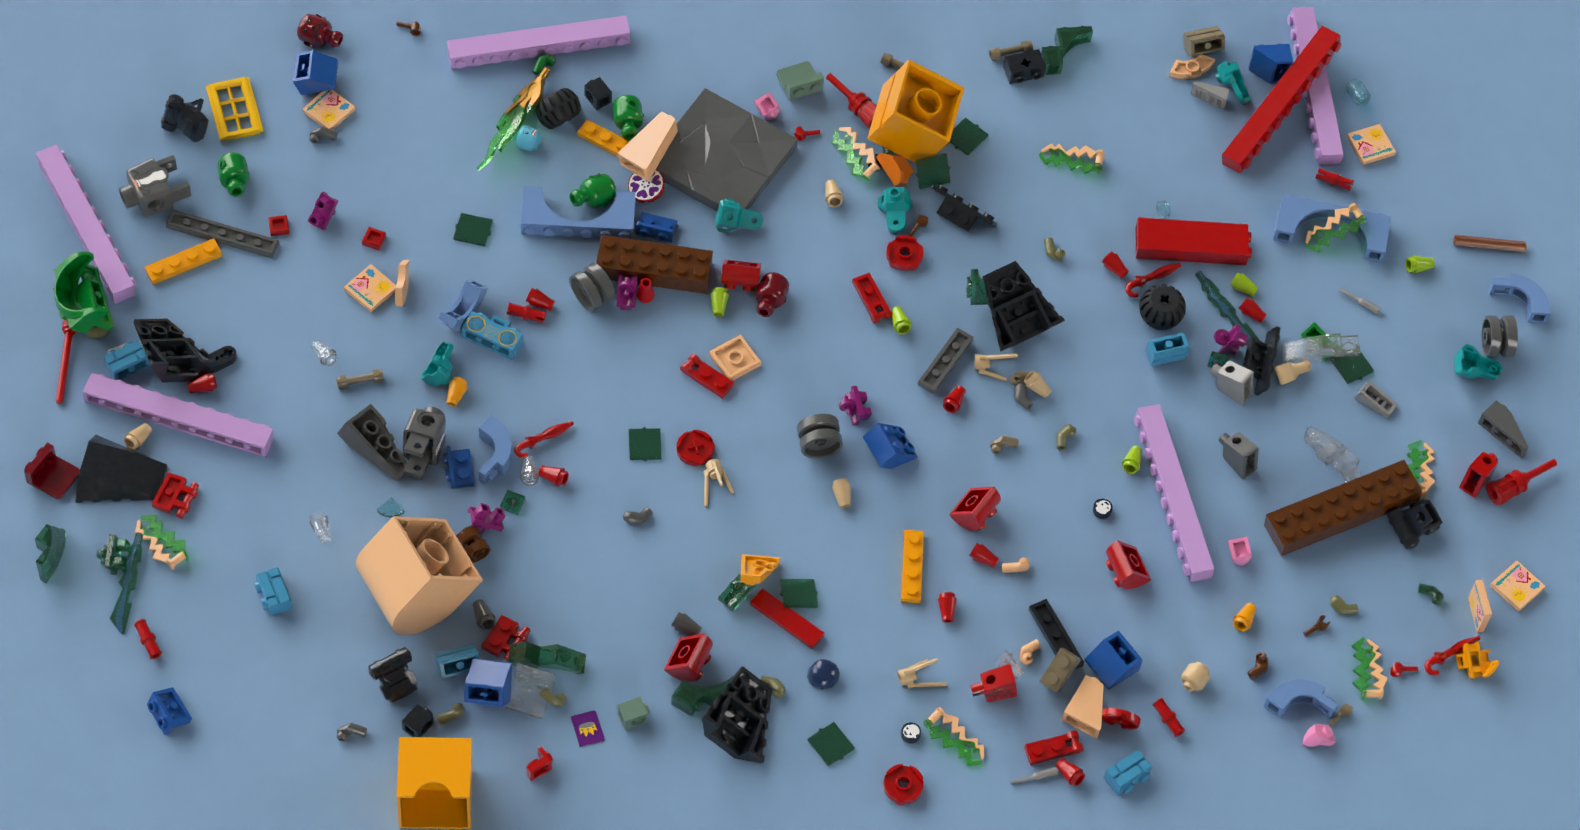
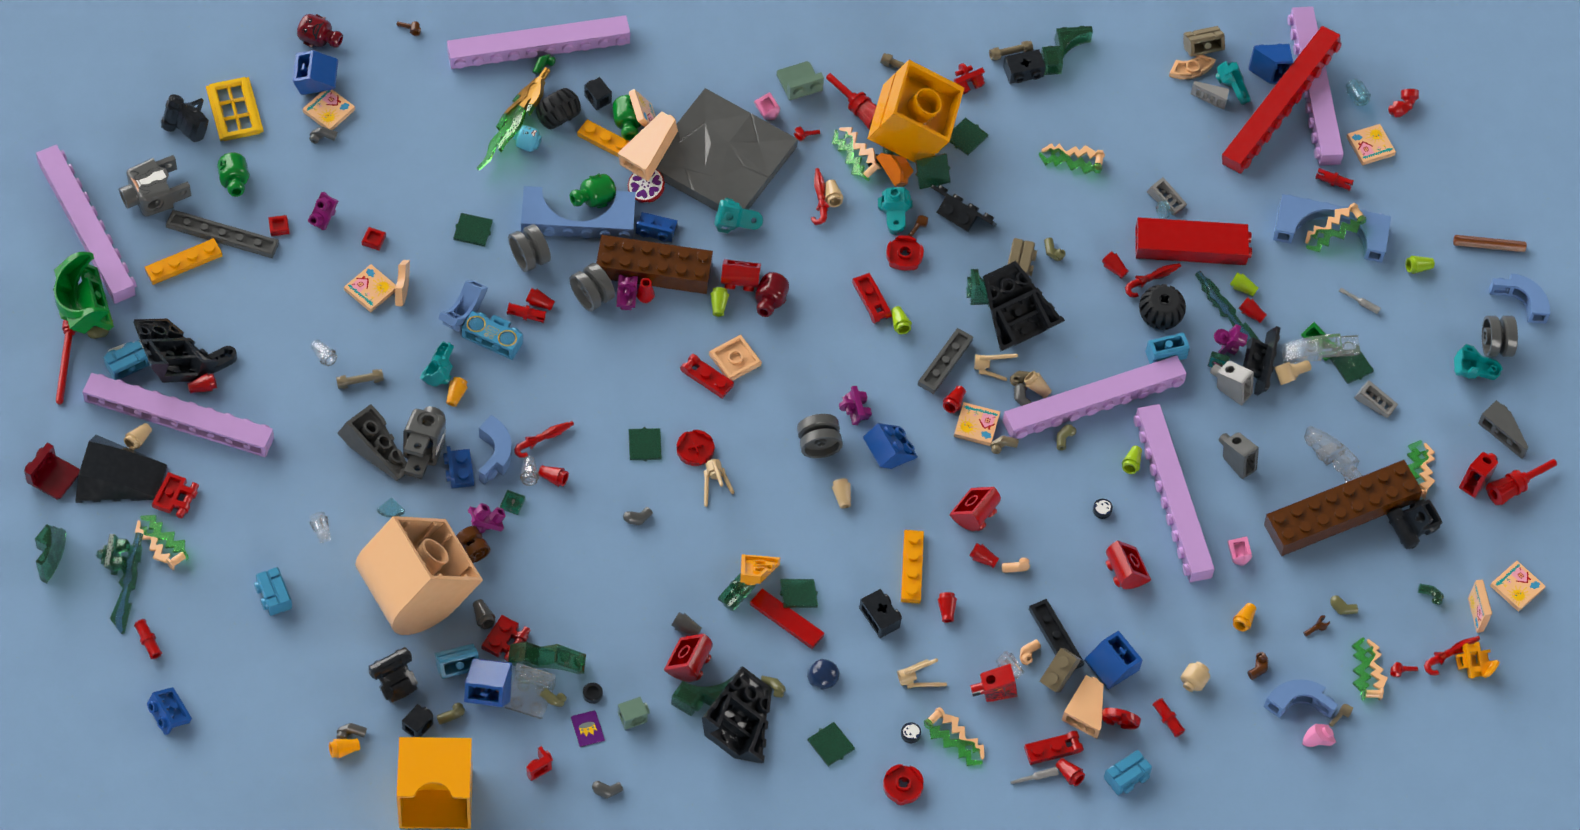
none -> light orange cone [329,738,360,759]
none -> dark grey wheel [508,224,551,272]
none -> black tile [583,683,603,704]
none -> dark grey arm [592,781,623,798]
none -> light nougat tile [629,89,656,127]
none -> red piece [811,168,830,225]
none -> black brick [859,589,902,638]
none -> red hips [954,63,985,94]
none -> light nougat tile [954,402,1000,446]
none -> lavender brick [1002,355,1187,439]
none -> dark tan brick [1008,238,1038,277]
none -> light grey slope [1147,177,1187,216]
none -> red arm [1388,89,1419,118]

